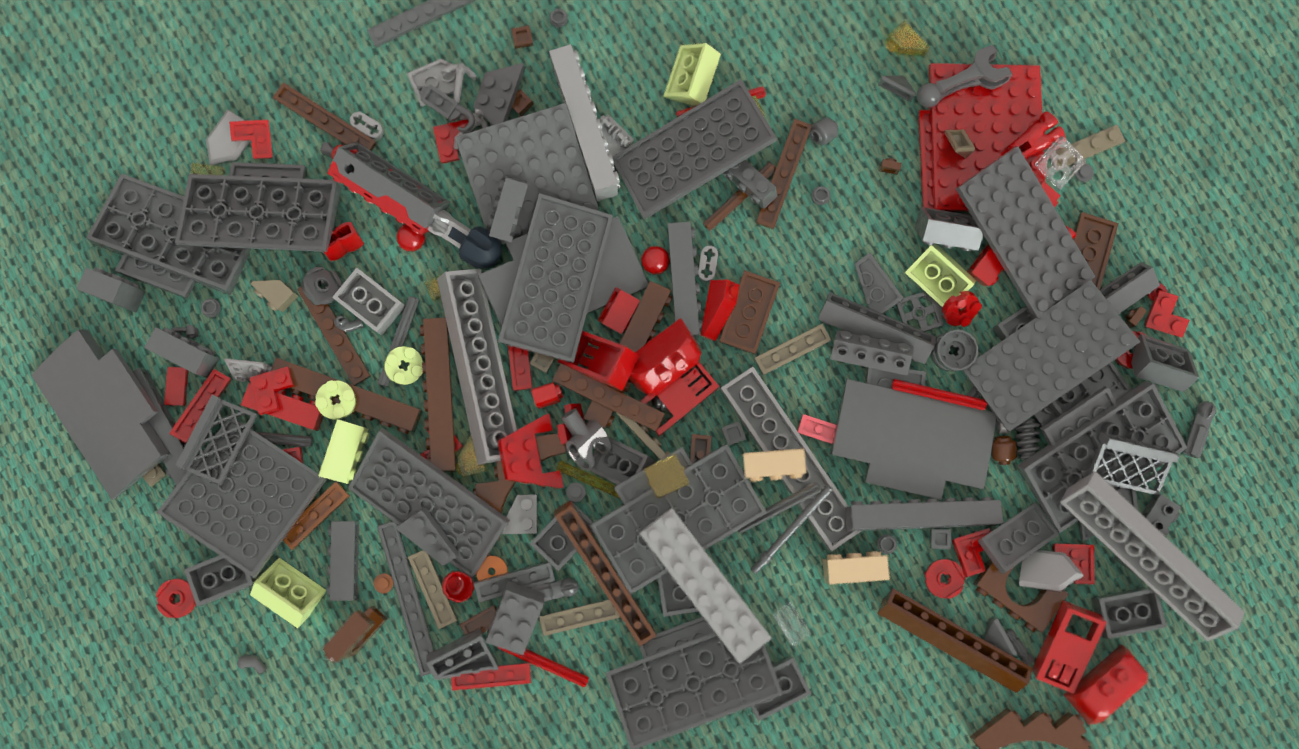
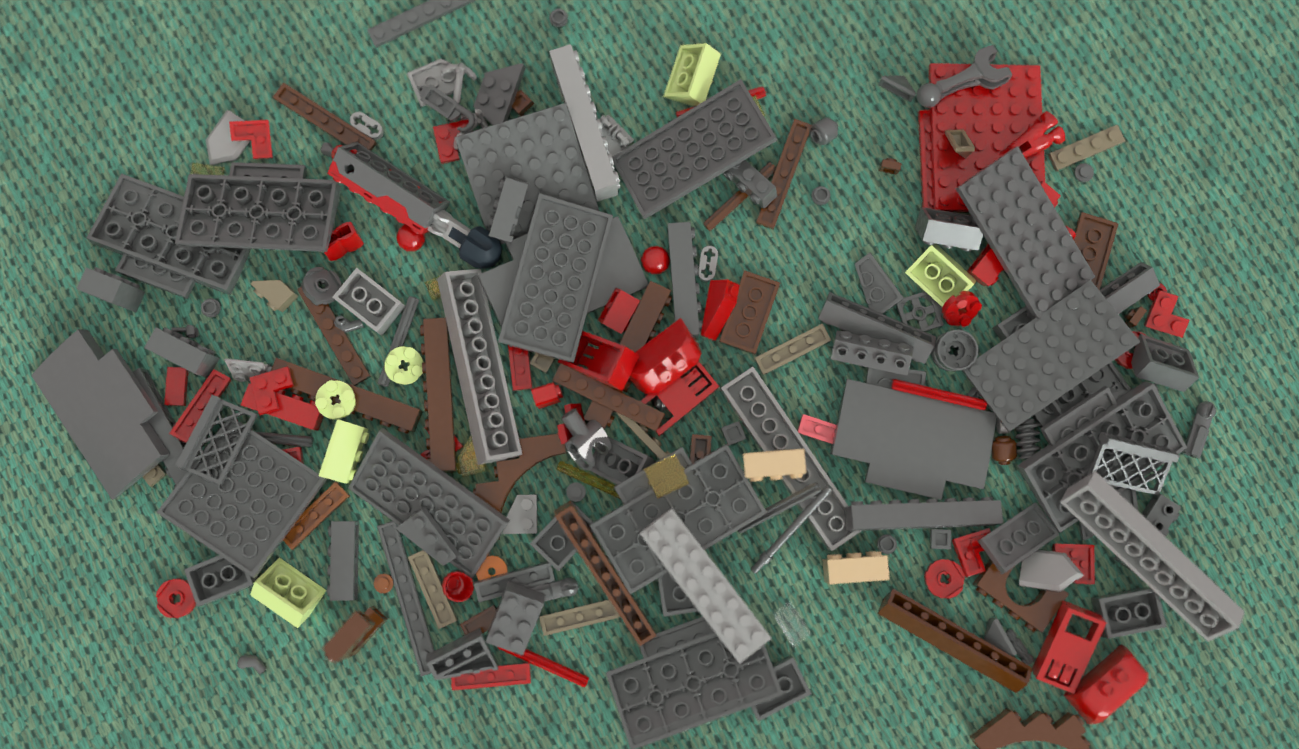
red wing [498,414,564,489] -> none
reddish brown plate [511,25,534,49] -> none
clear yellow slope [885,21,930,56] -> none
clear piece [1034,136,1087,190] -> none

